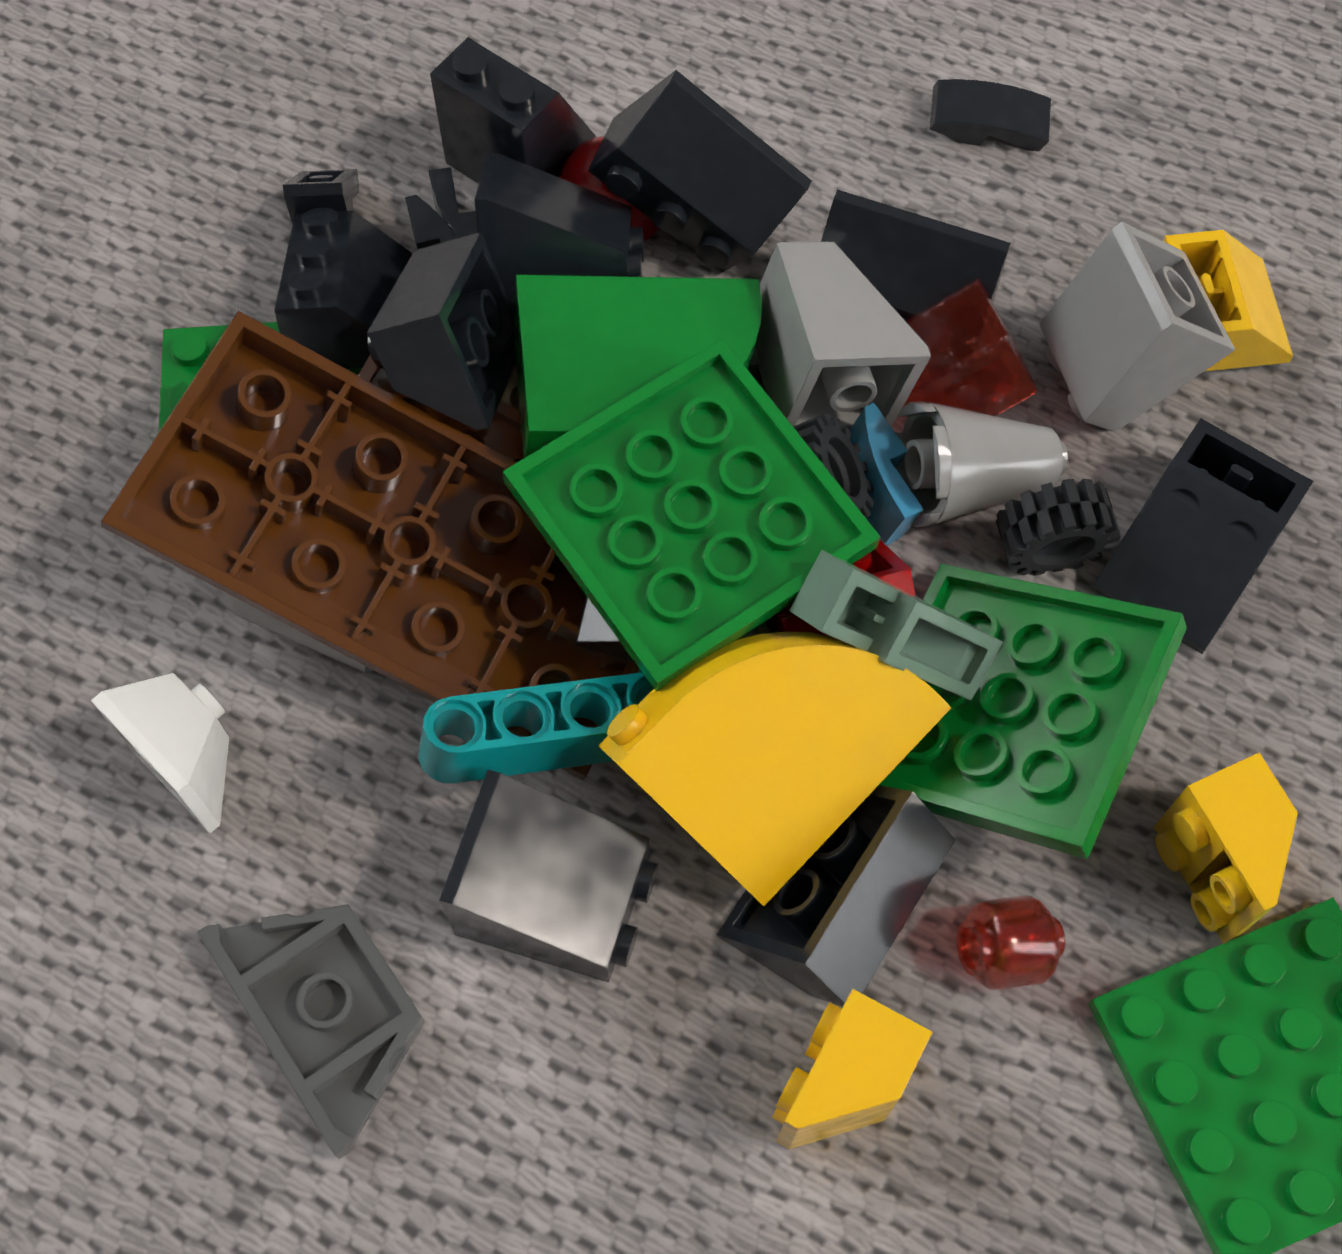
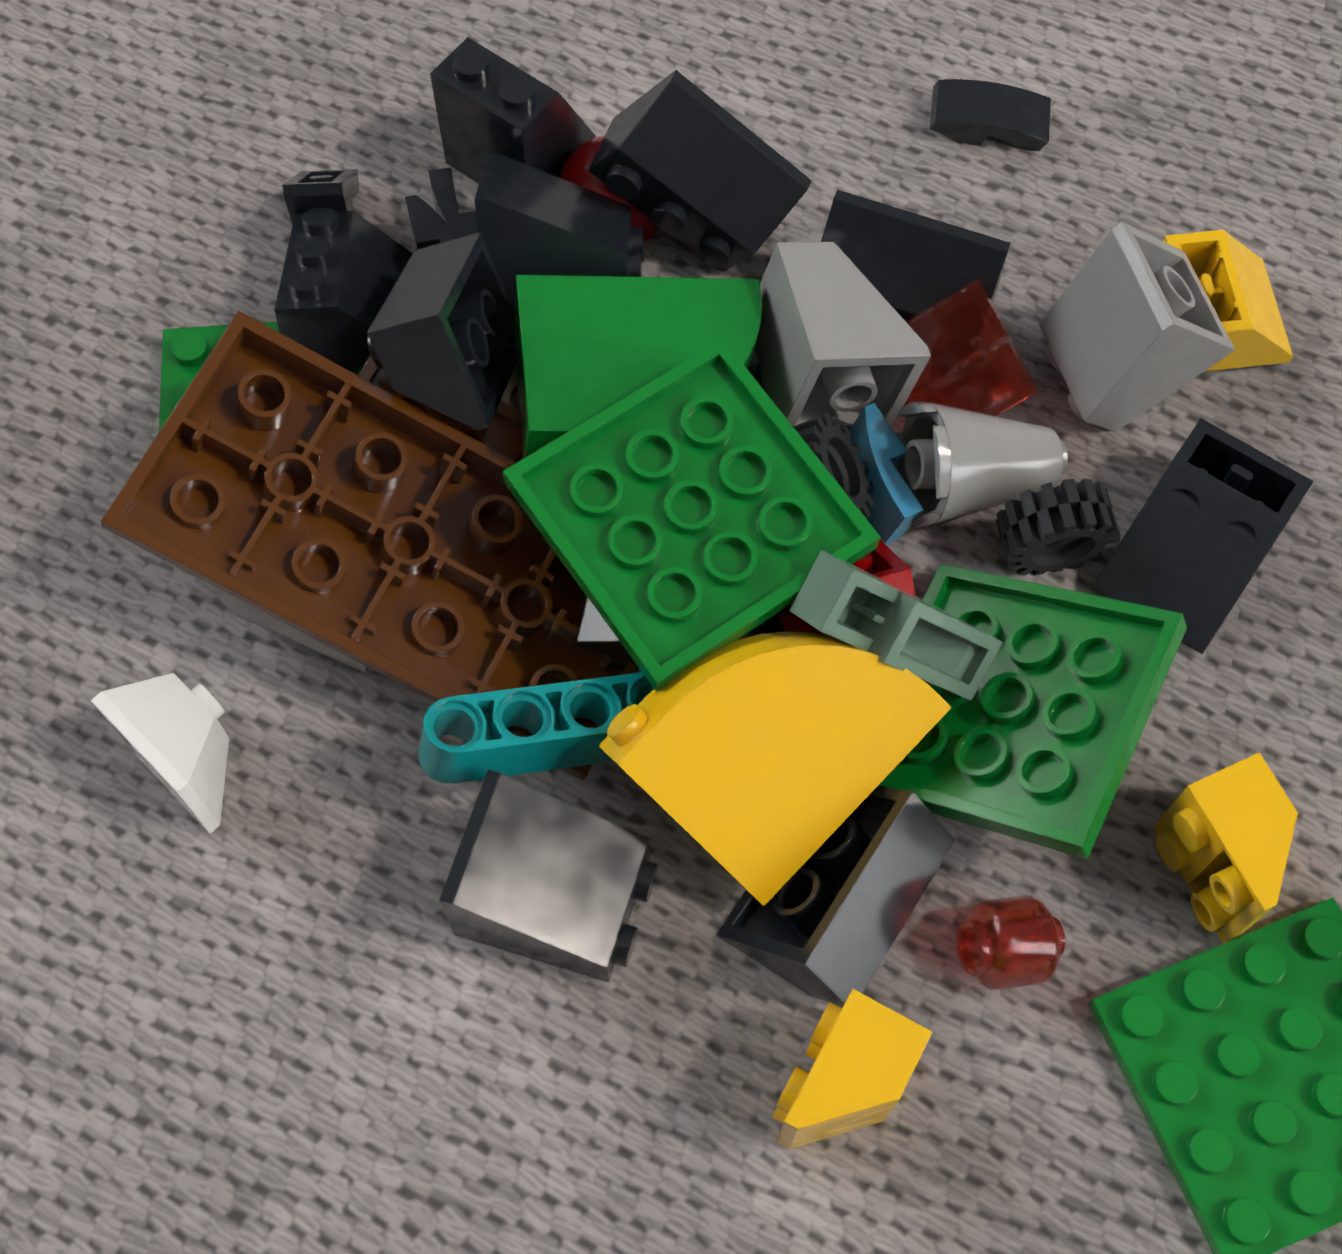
dark grey wing [197,904,425,1159] -> none

